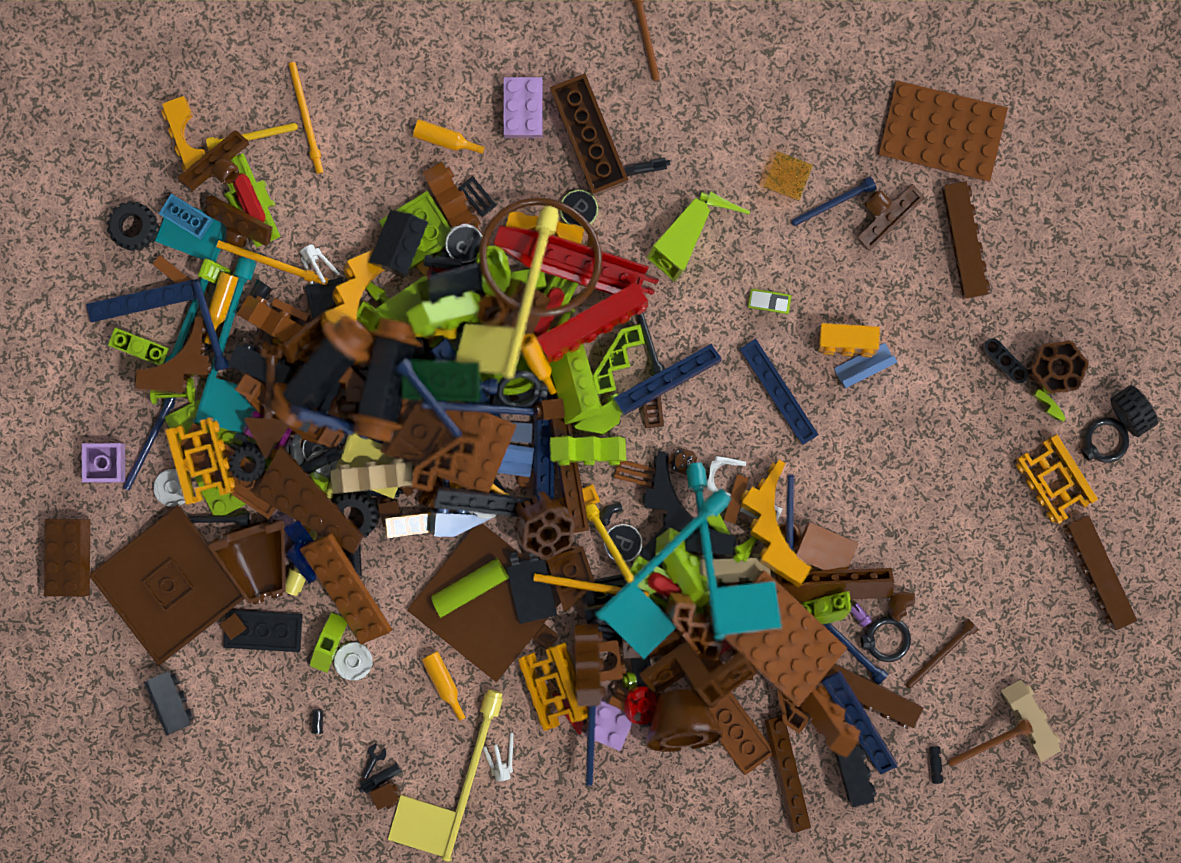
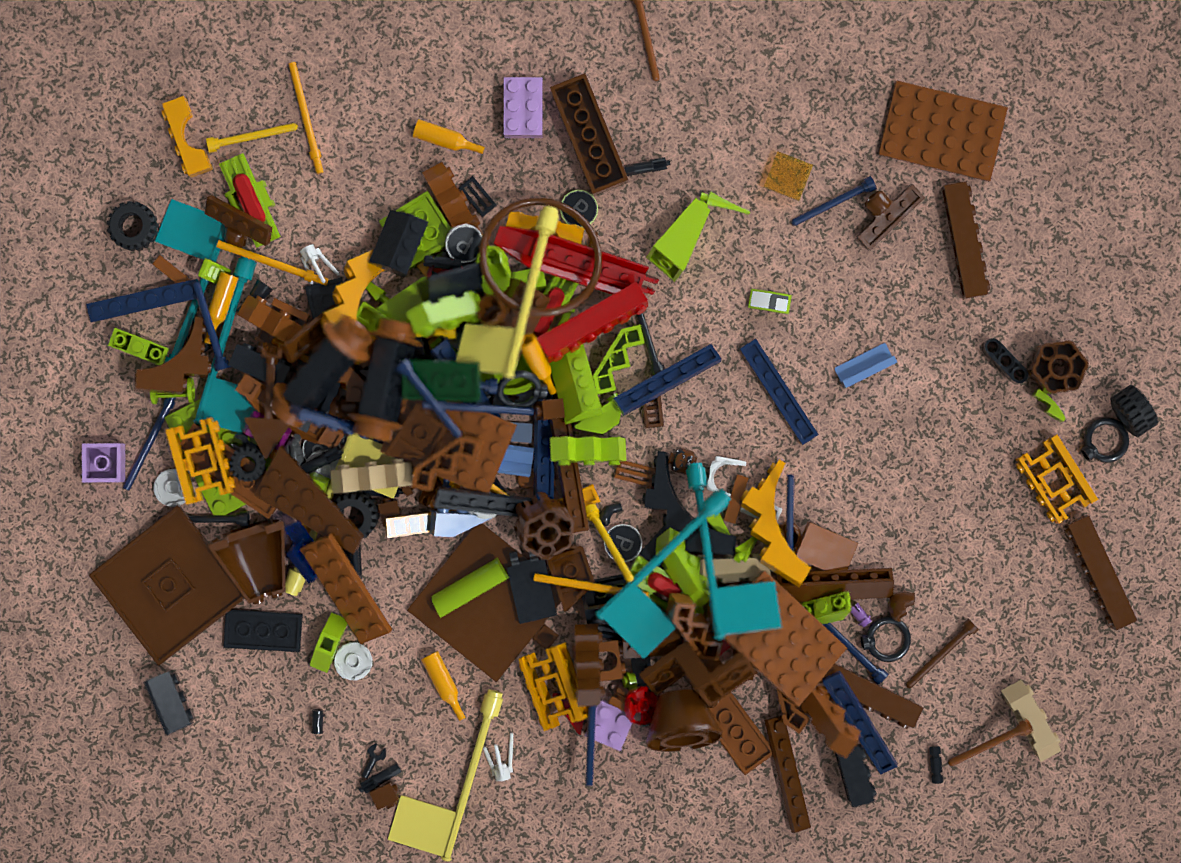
reddish brown brick [44,519,91,597] -> none
dark azure piece [159,193,214,240] -> none
reddish brown plate [177,130,249,192] -> none
reddish brown tile [219,613,247,640] -> none
light orange brick [818,323,880,358] -> none

